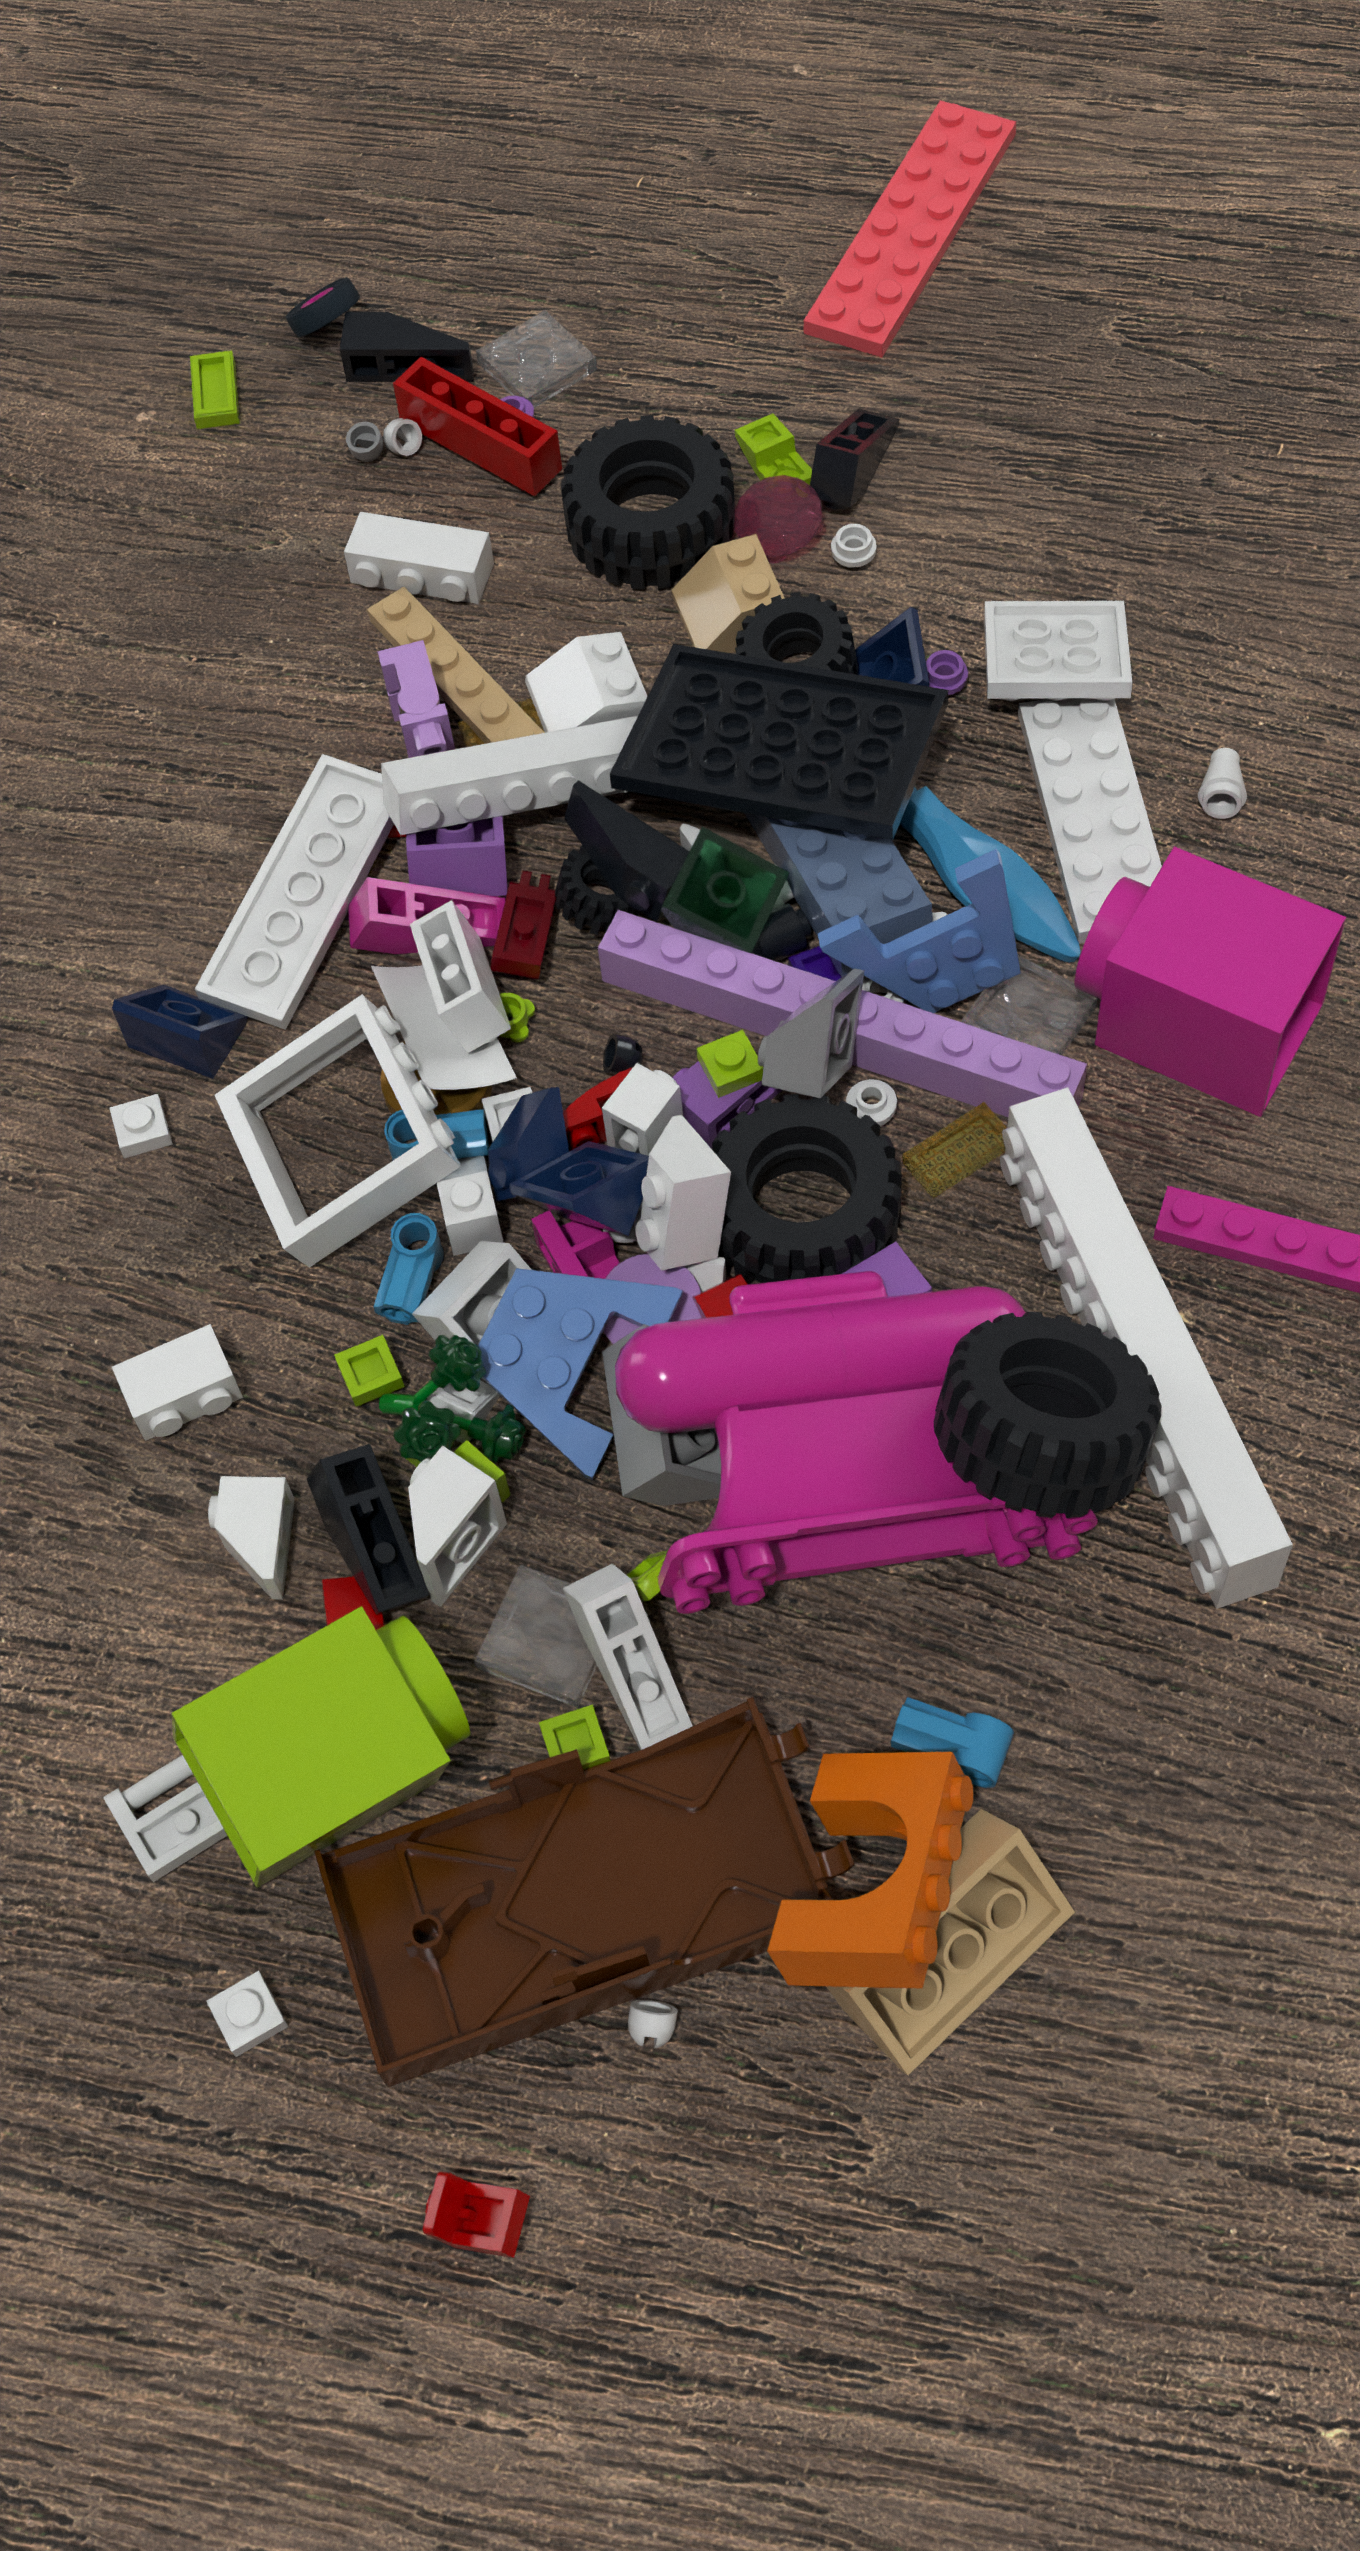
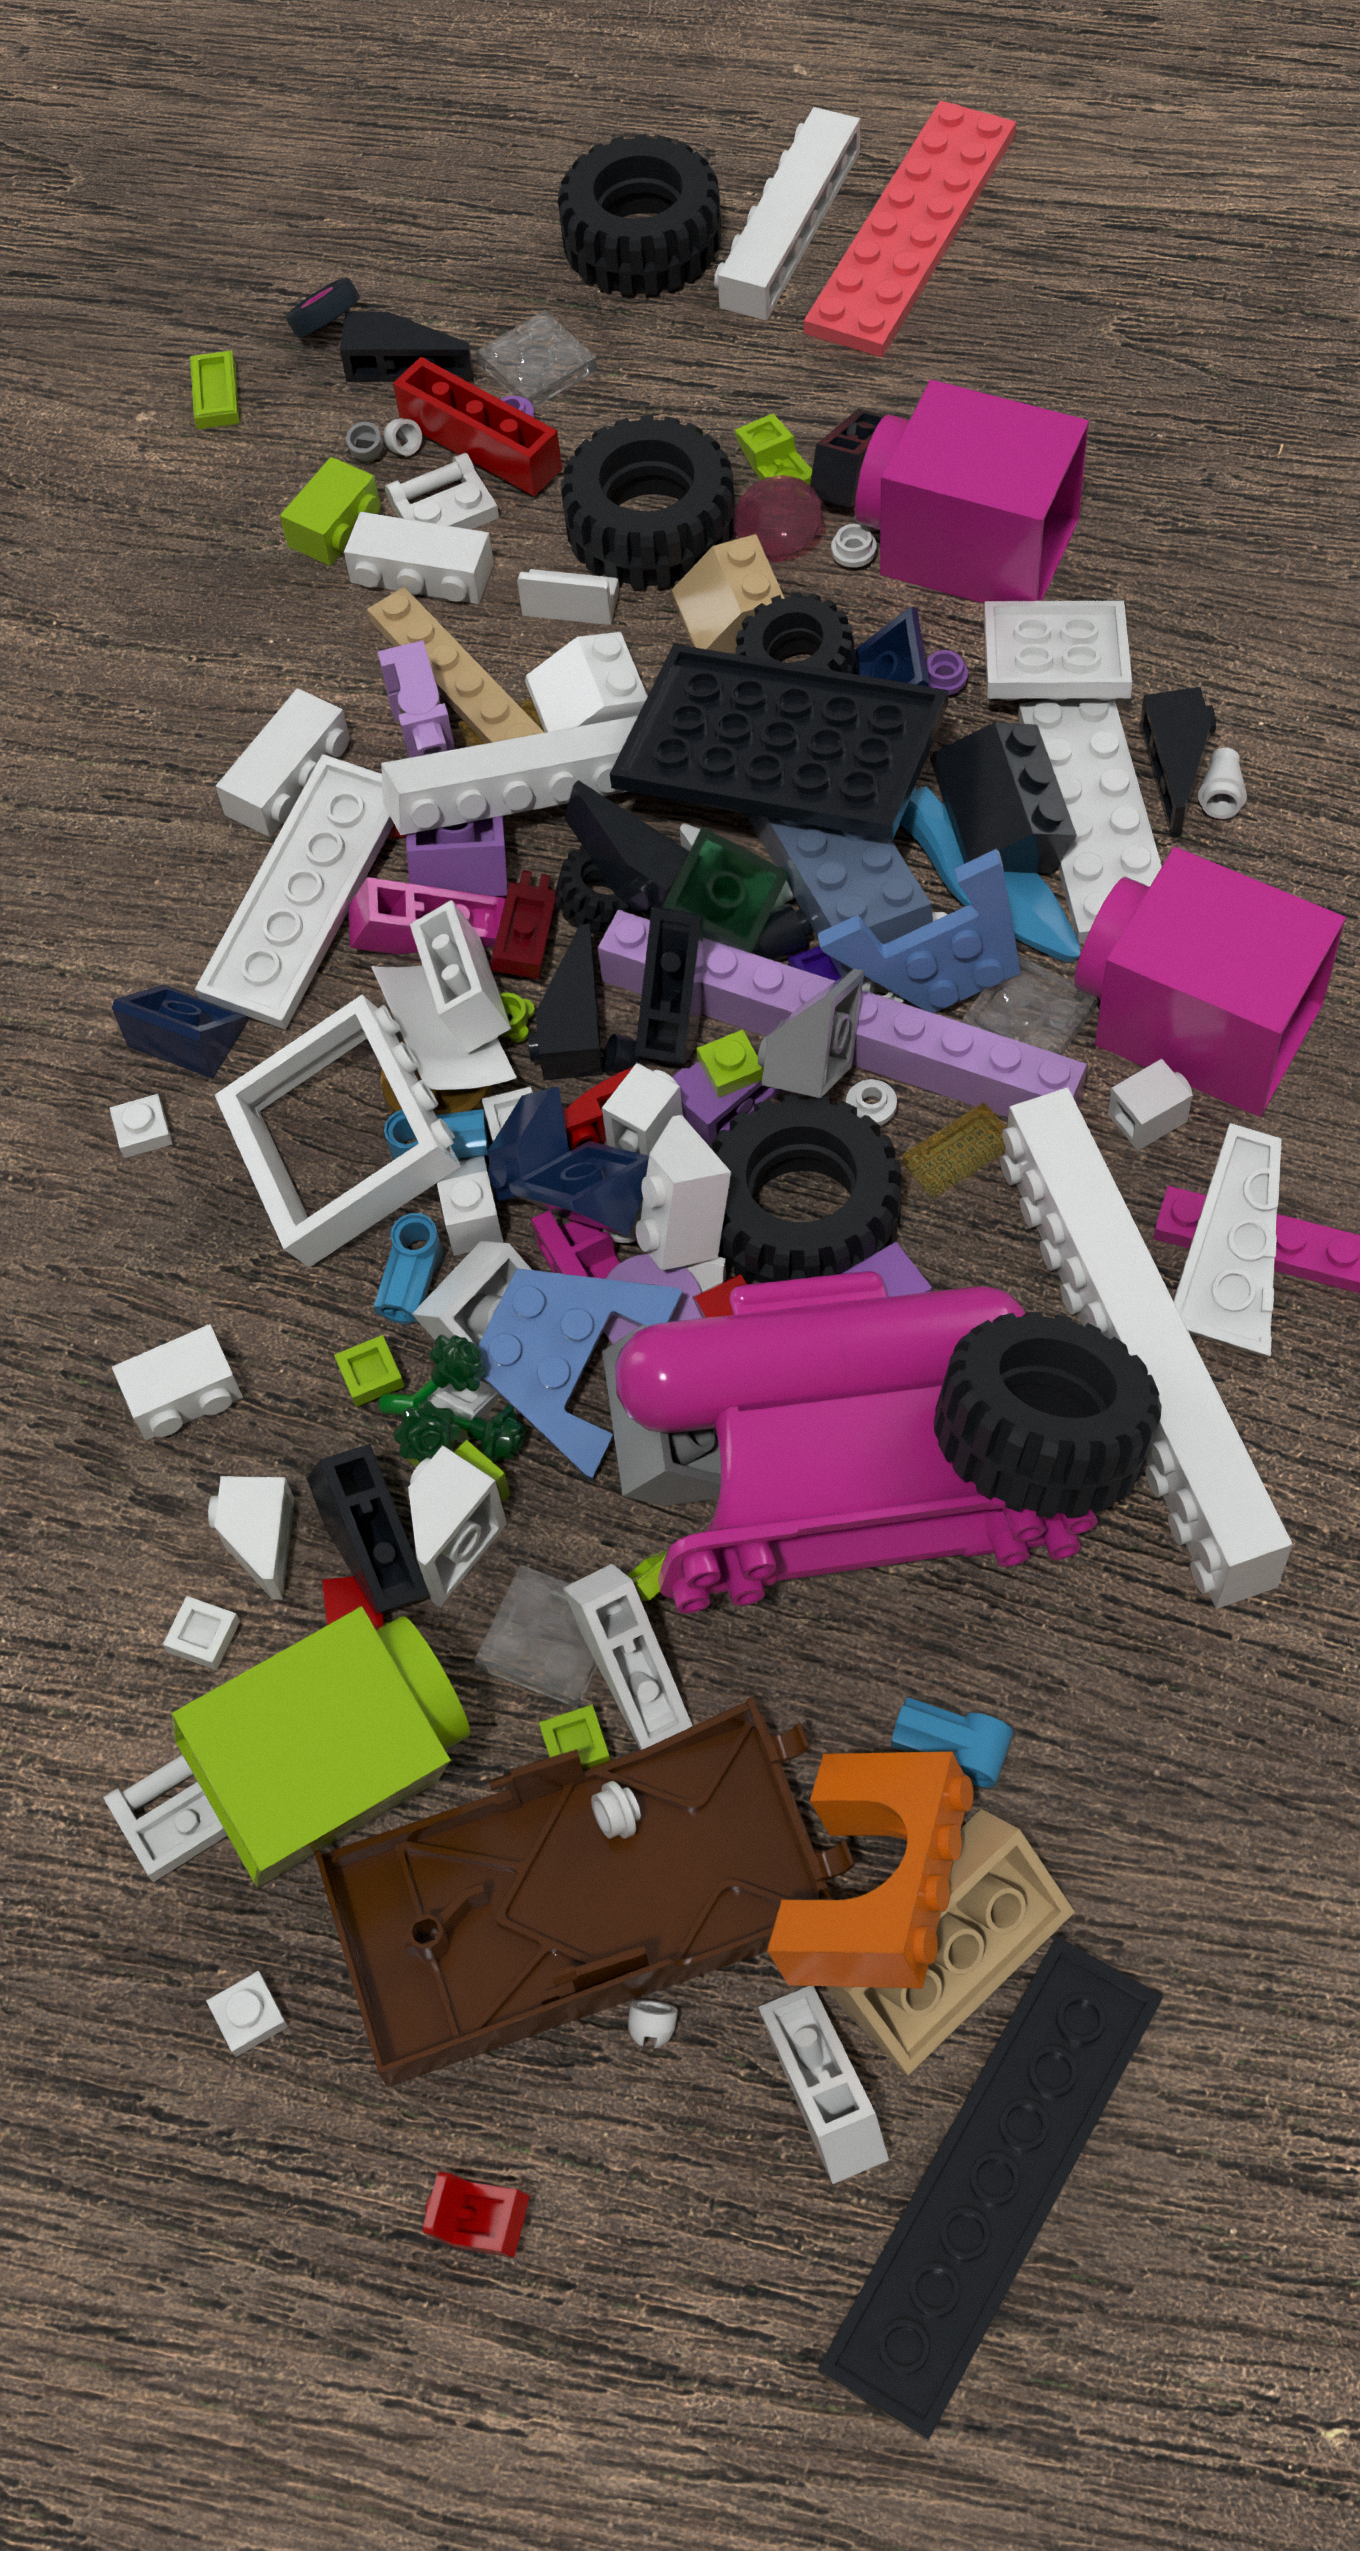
none -> white plate [163,1596,240,1670]
none -> white brick [215,688,350,837]
none -> lime brick [280,457,381,566]
none -> white plate [385,453,499,530]
none -> white panel [517,569,620,625]
none -> black slope [528,924,603,1081]
none -> black tyre [558,134,721,298]
none -> white plate [591,1781,641,1839]
none -> black slope [635,906,704,1064]
none -> white brick [714,107,860,321]
none -> white slope [758,1986,889,2184]
none -> black plate [817,1936,1163,2442]
none -> dark pink container [855,379,1089,604]
none -> black slope [930,722,1077,874]
none -> white brick [1107,1059,1193,1151]
none -> black slope [1140,687,1216,838]
none -> white wing [1173,1123,1282,1358]

